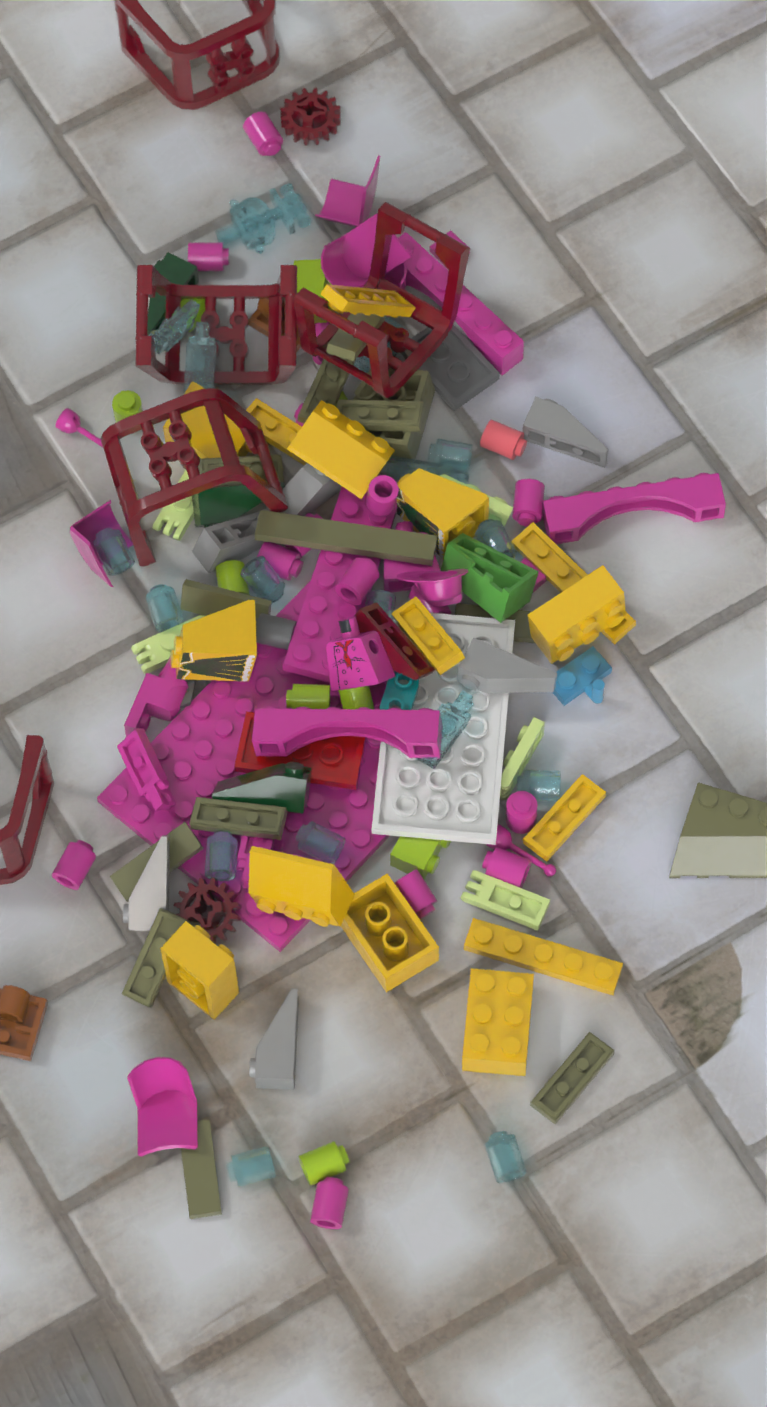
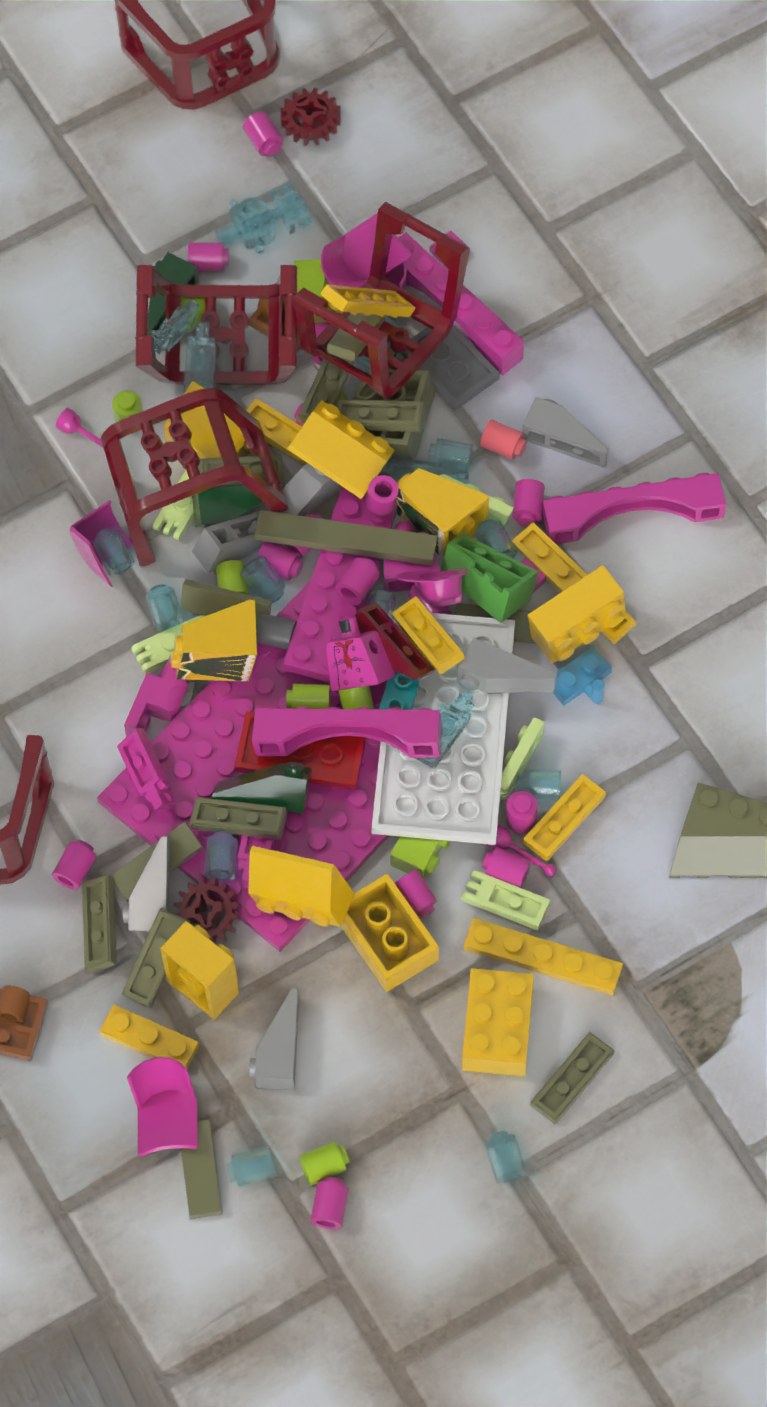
clear light blue brick [295,821,346,864] -> none
dark pink piece [315,154,380,227] -> none
none -> olive tile [82,875,117,972]
none -> yellow plate [99,1004,199,1069]

